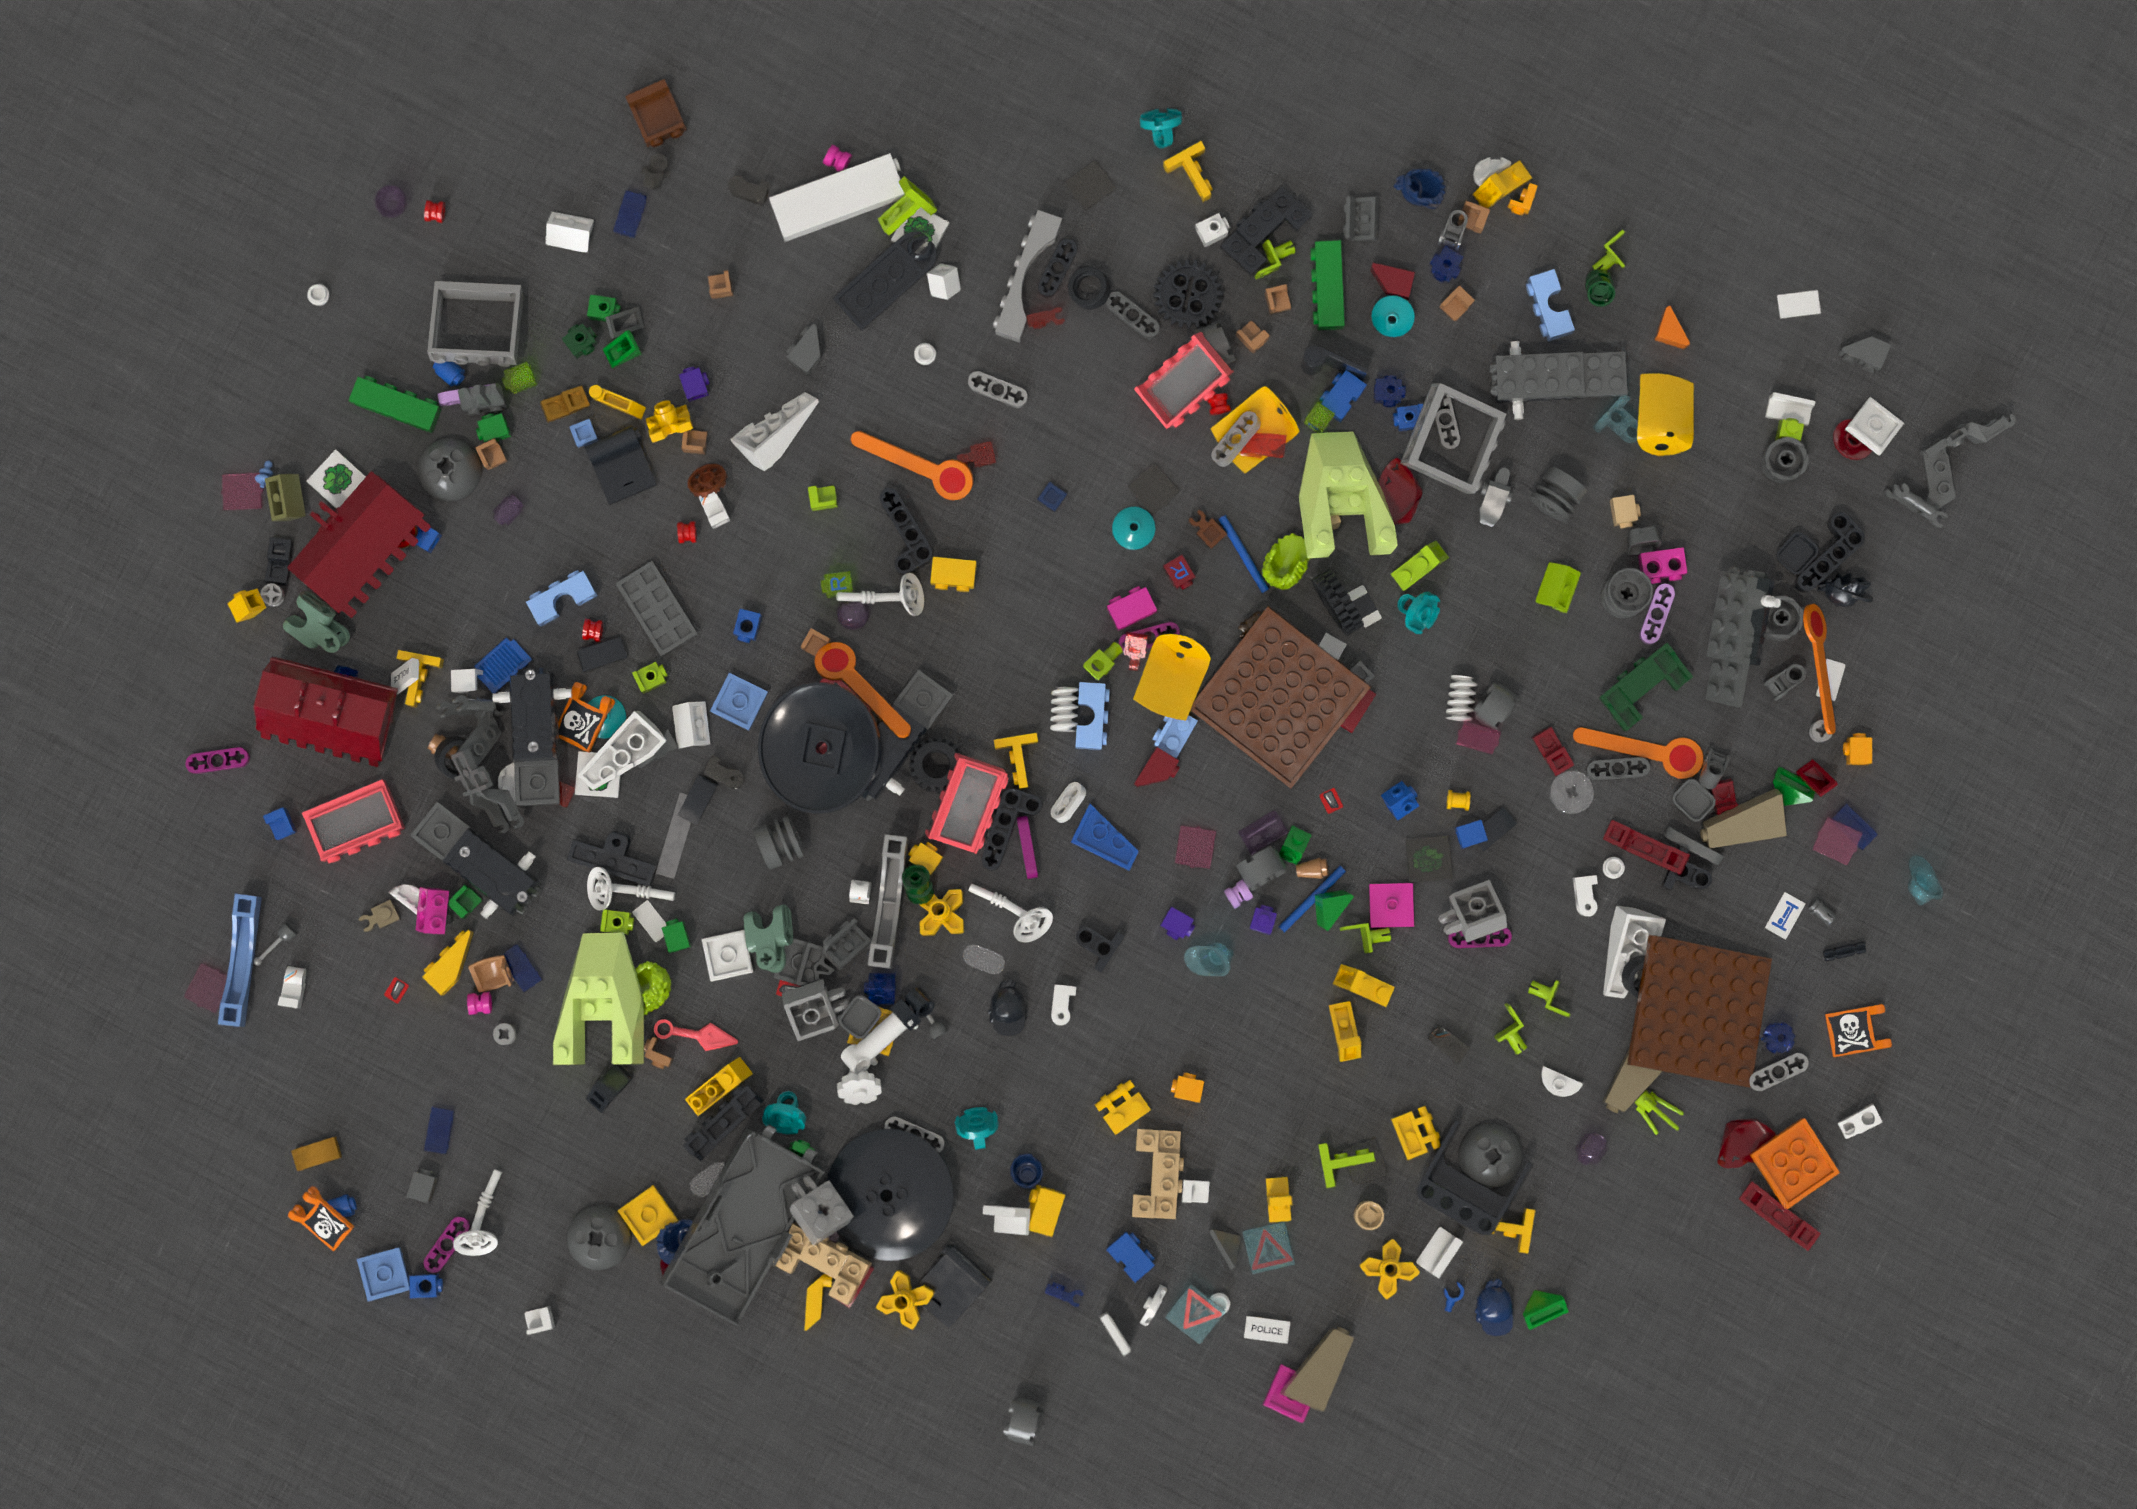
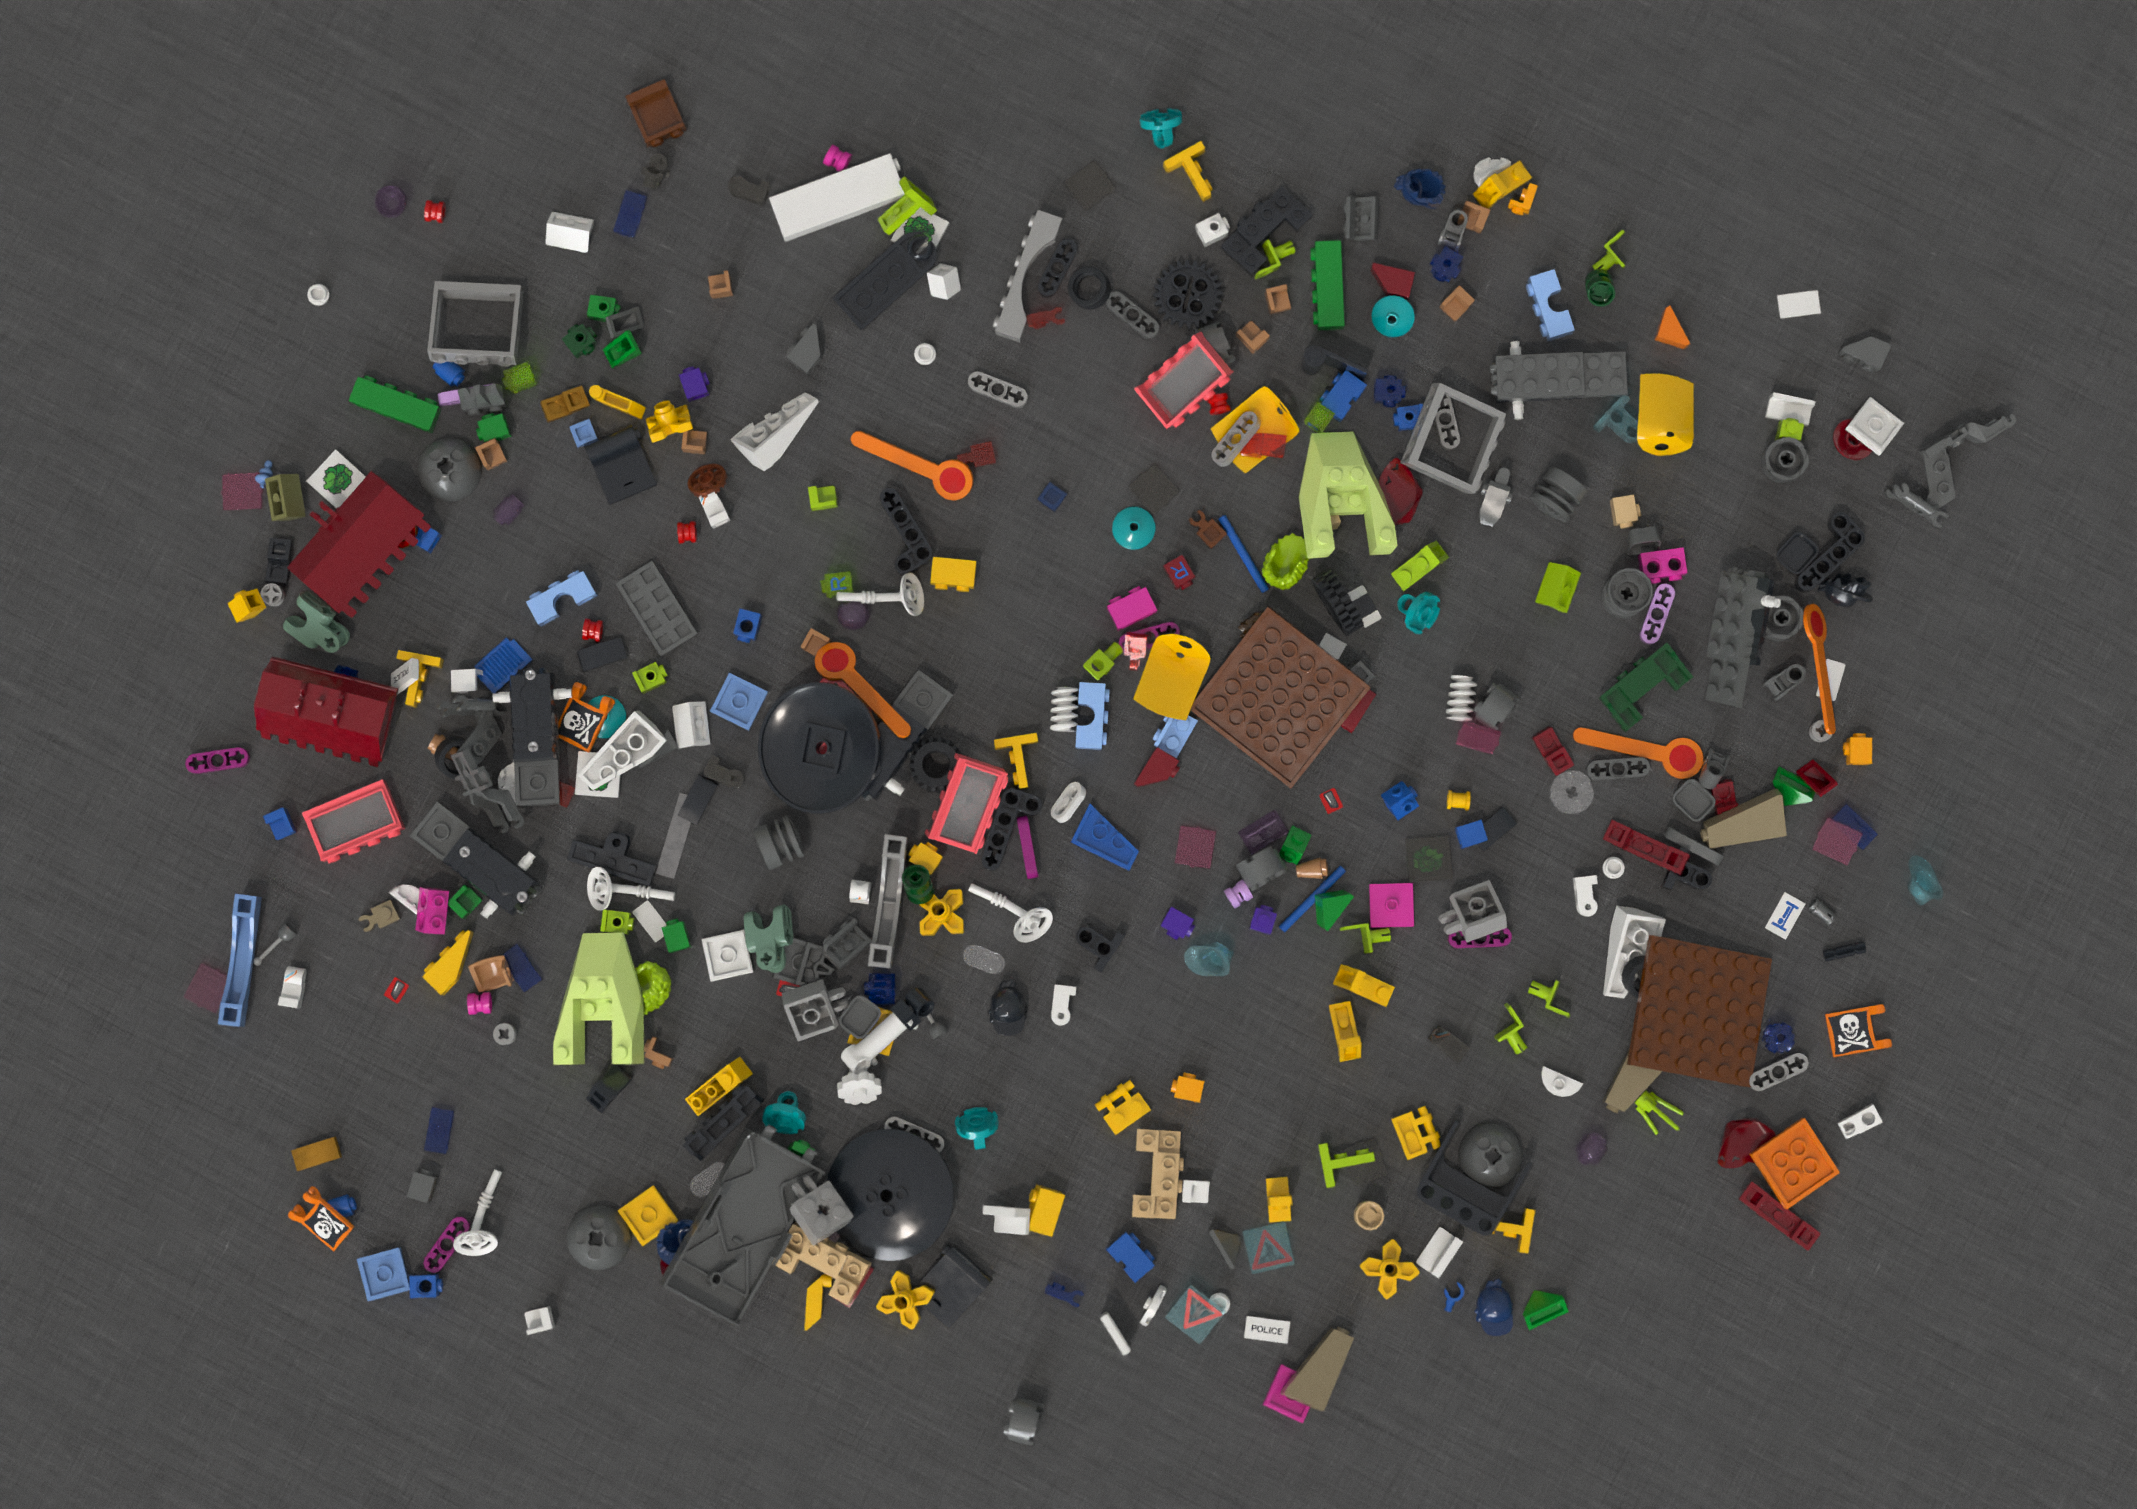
coral piece [654,1019,738,1051] -> none
dark blue hair [1010,1154,1043,1189] -> none

